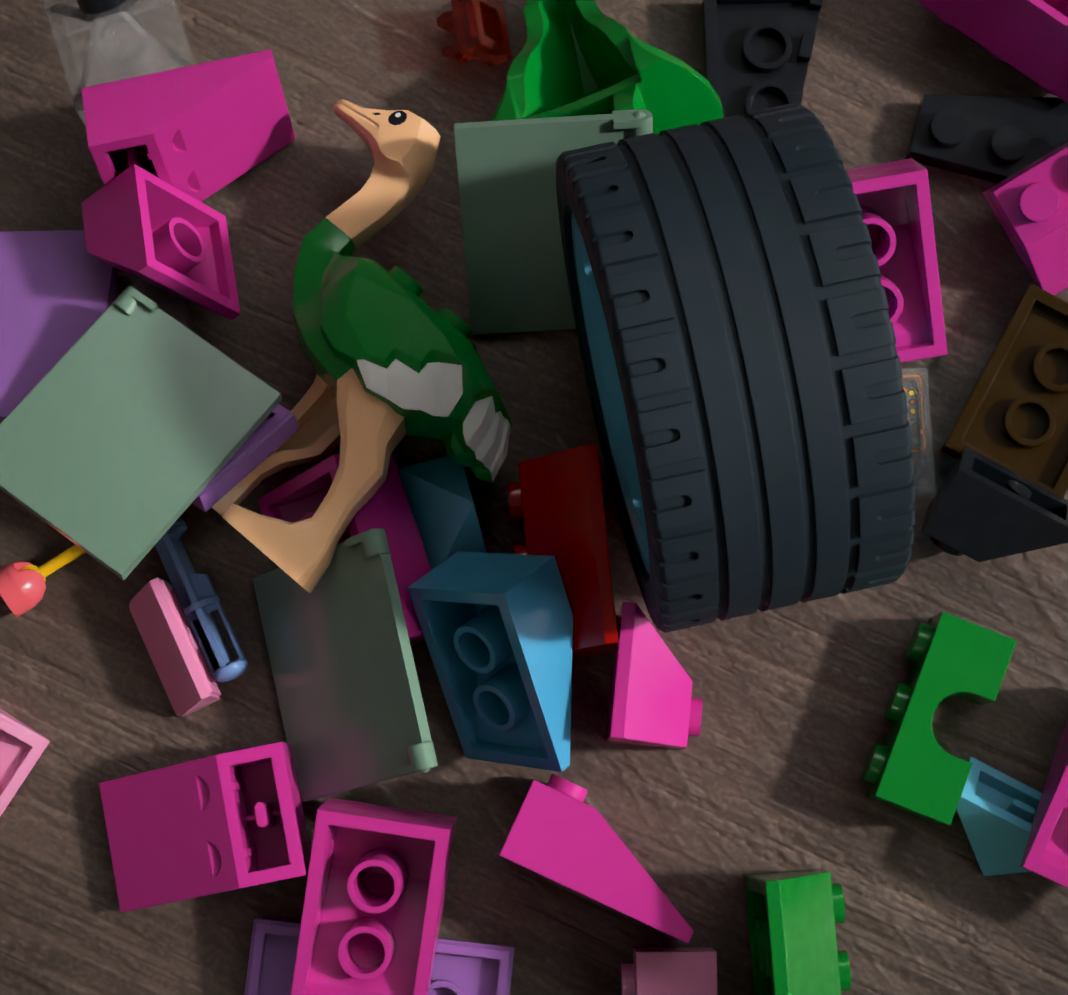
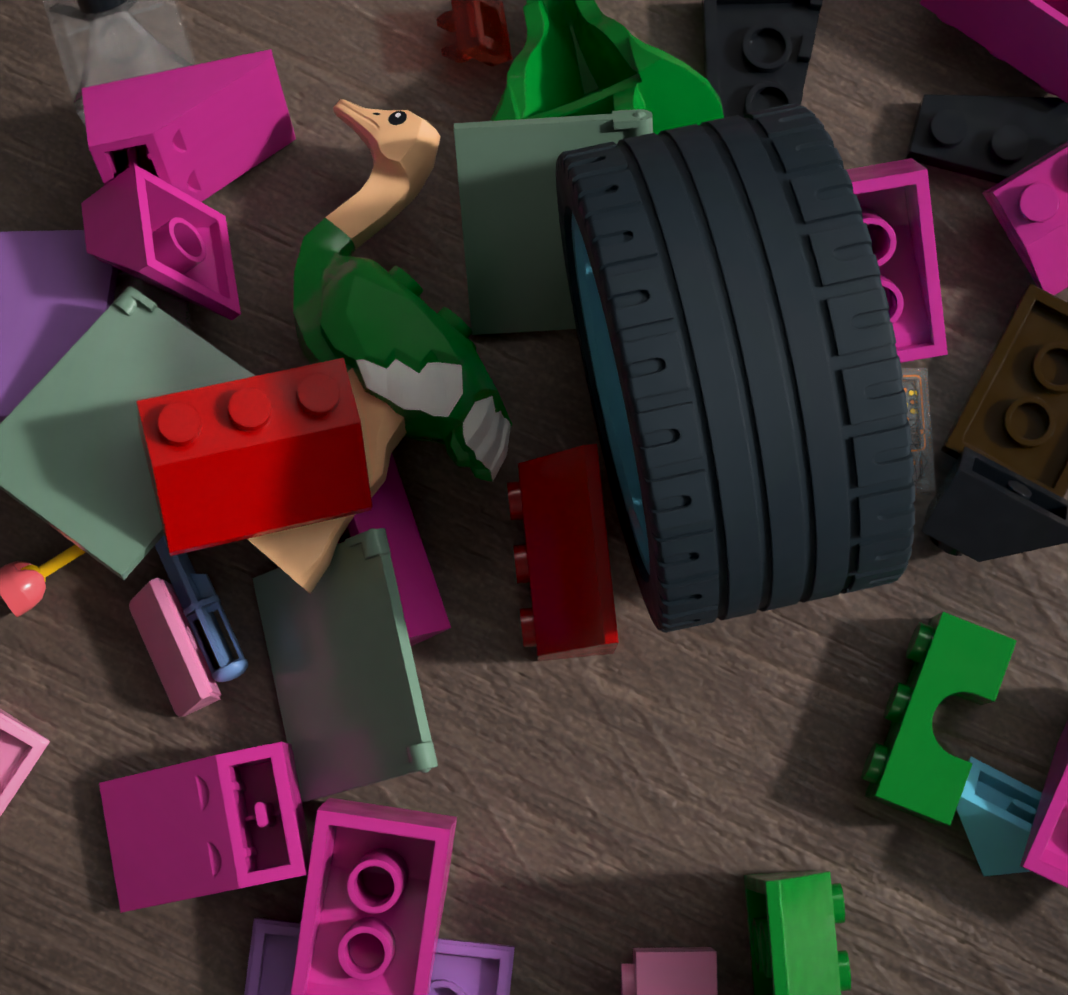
medium azure slope [399,456,487,569] -> none
dark azure slope [407,551,573,772] -> none
dark pink slope [499,774,694,944] -> none
dark pink slope [606,602,703,750] -> none
none -> red slope [136,358,373,556]

